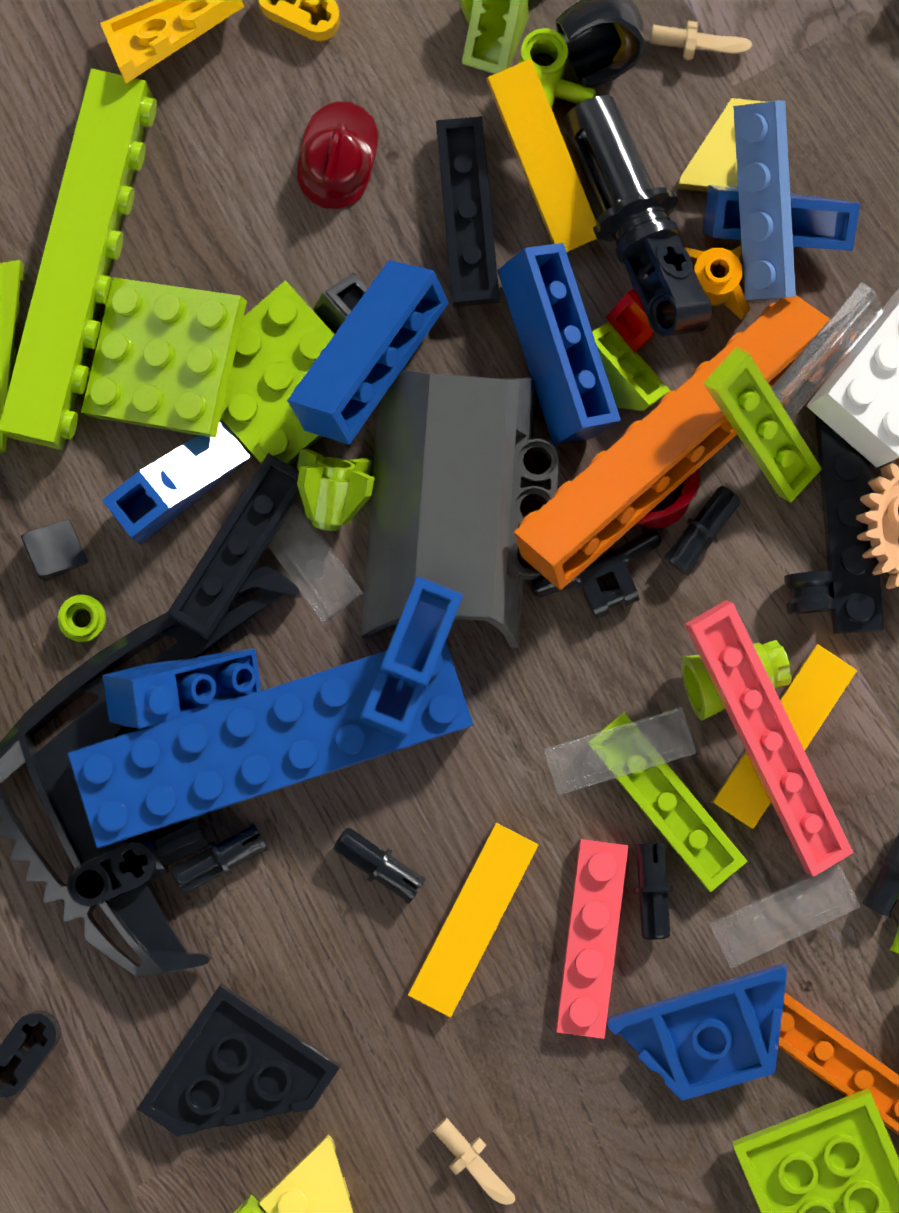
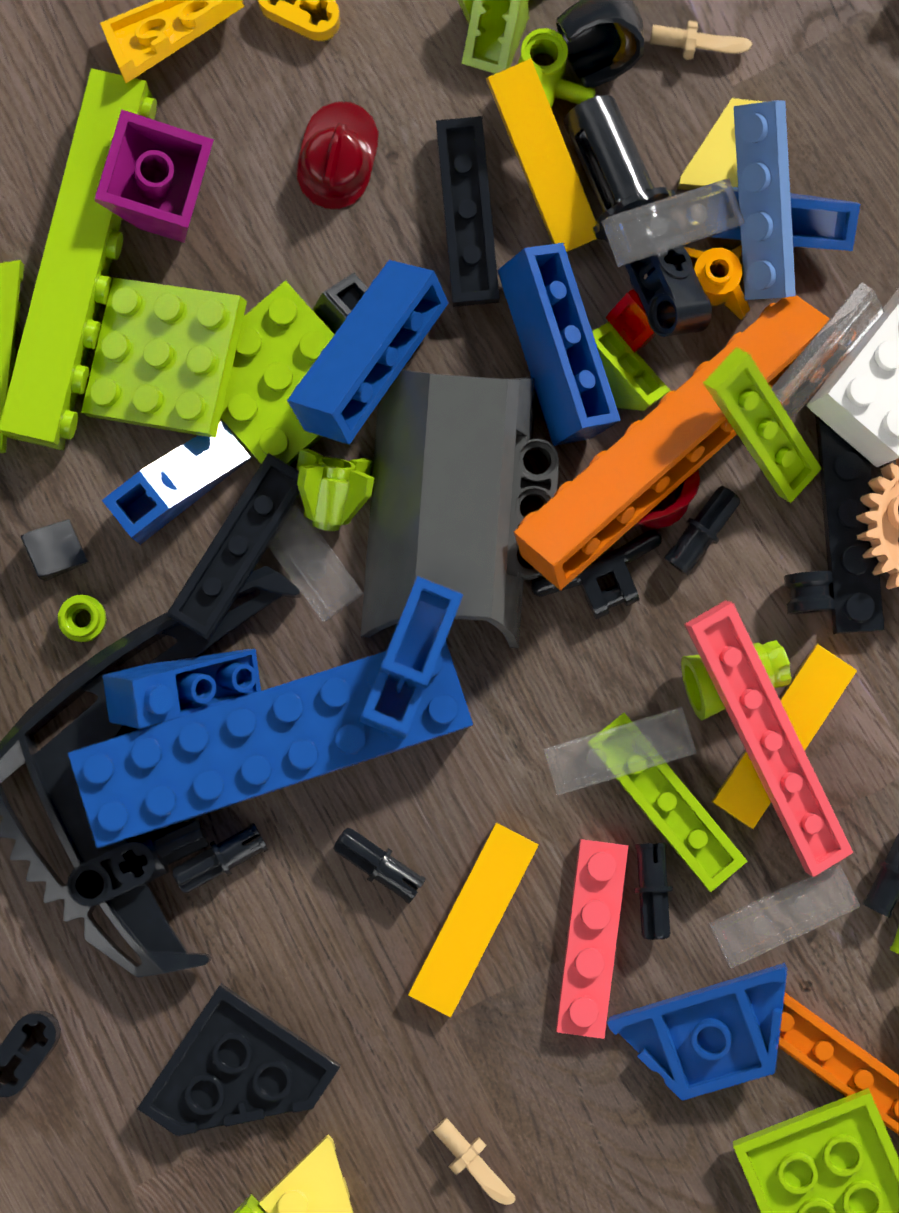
none -> magenta slope [95,109,214,243]
none -> clear tile [602,178,745,267]

